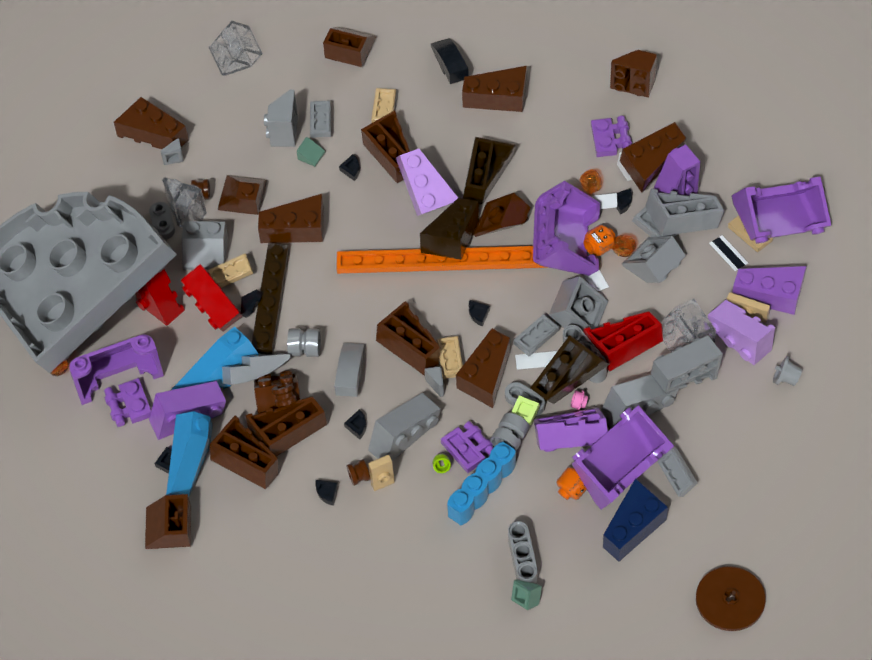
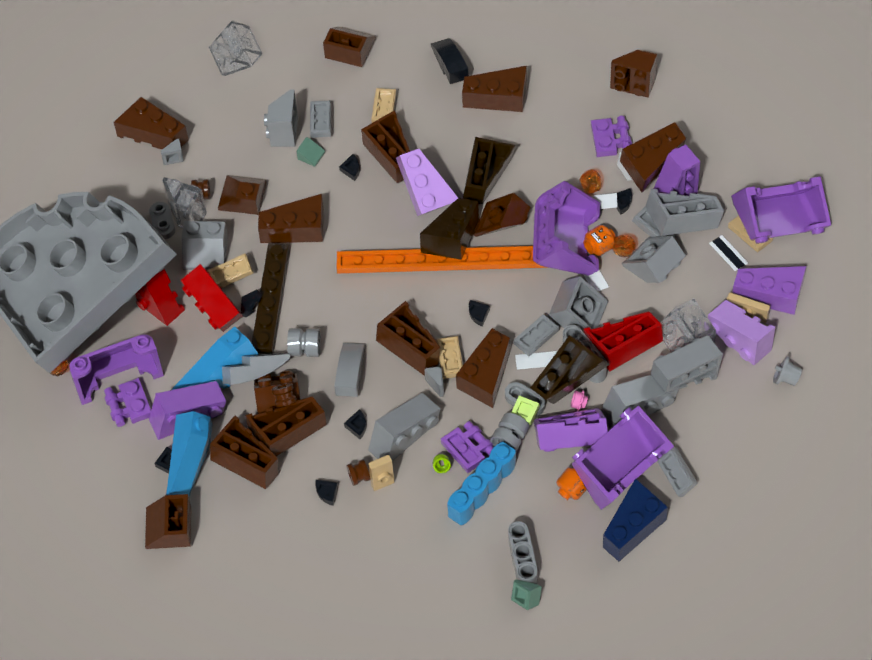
reddish brown piece [696,566,766,631] -> none

